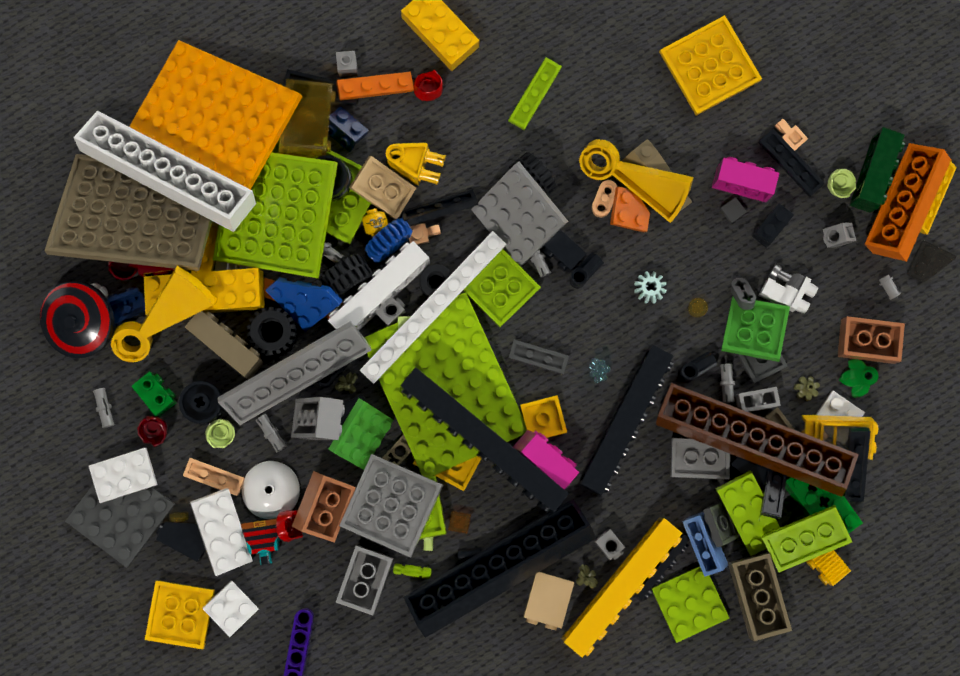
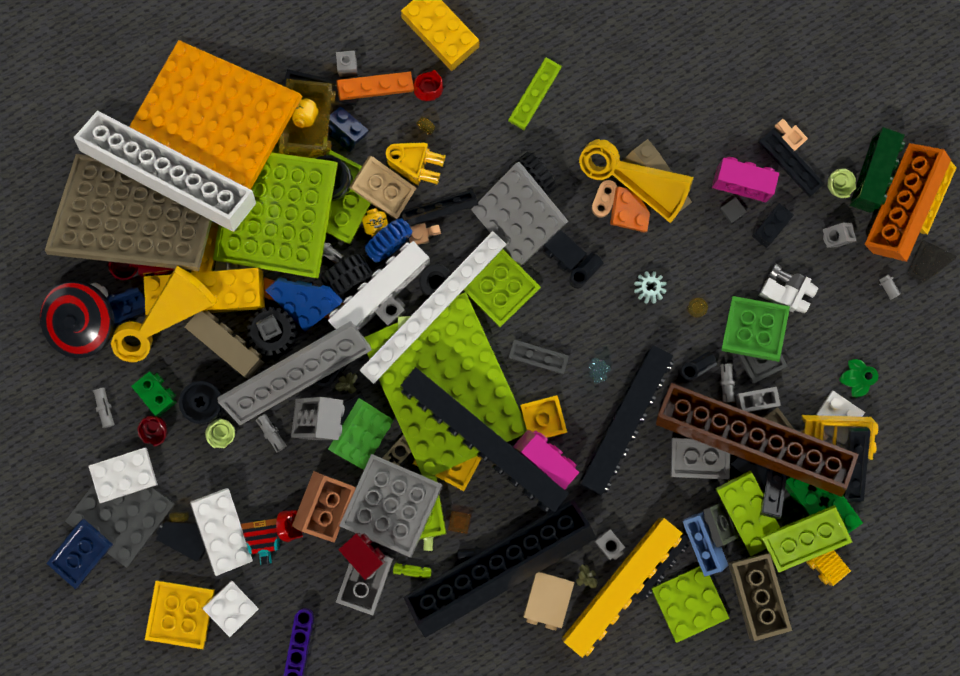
light nougat plate [183,458,245,496] -> none
white dish [242,461,300,519] -> none
light grey pin [530,249,551,278] -> none
yellow plate [659,15,762,116] -> none
dark grey beam [730,278,756,310] -> none
olive plant [794,376,820,401] -> none
nougat brick [838,316,905,364] -> none
none -> dark blue plate [46,519,113,589]
none -> dark grey tile [256,314,282,341]
none -> yellow head [291,98,318,128]
none -> dark red brick [338,532,385,580]
none -> clear yellow tile [416,117,435,135]

